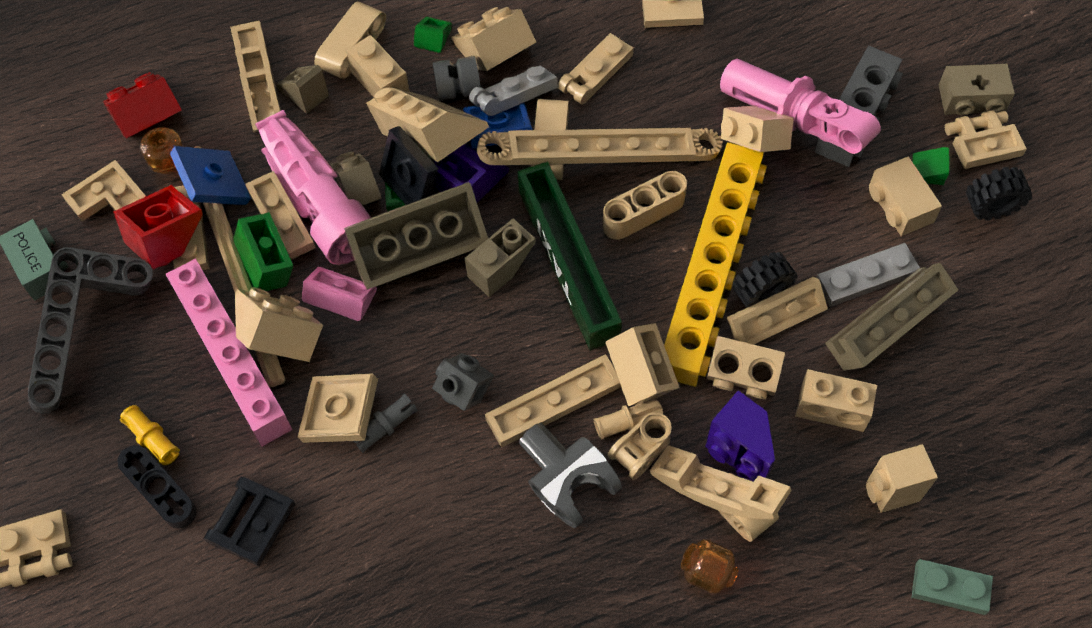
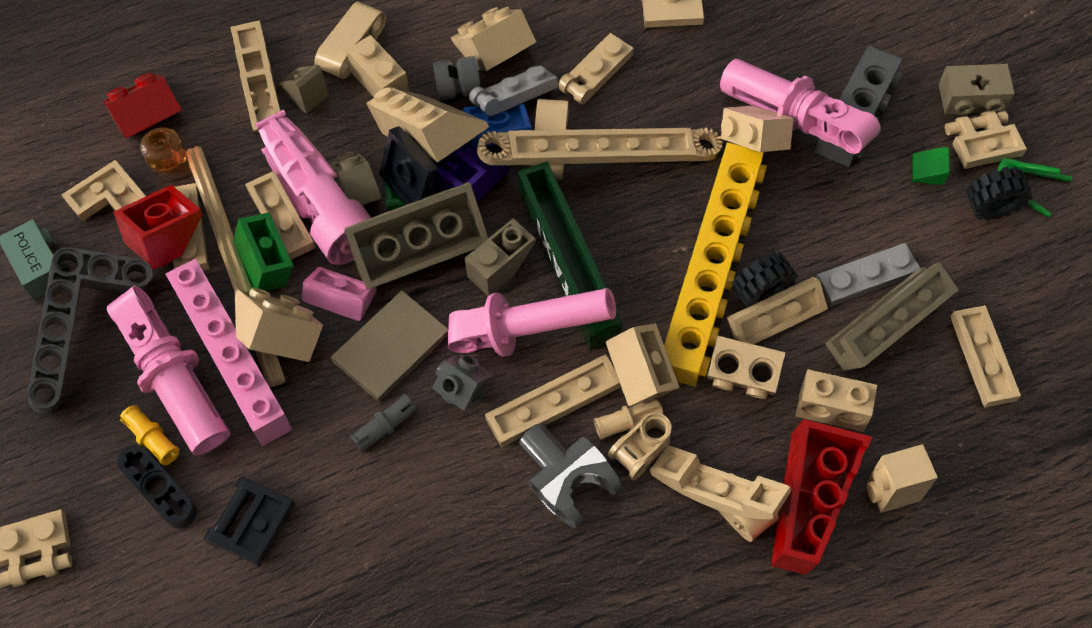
blue plate [170,146,251,205] -> none
tan plate [298,373,378,443] -> none
green slope [414,16,453,53] -> none
tan beam [603,171,687,240] -> none
clear orange head [681,539,738,594] -> none
dark purple slope [705,390,775,482] -> none
tan brick [869,156,942,236] -> none
sand green plate [911,559,993,615] -> none
none -> bright pink piece [107,285,230,456]
none -> dark tan tile [331,290,448,403]
none -> bright pink piece [448,288,616,357]
none -> red wedge [771,419,872,575]
none -> tan plate [950,305,1021,408]
none -> green plant [998,157,1073,217]

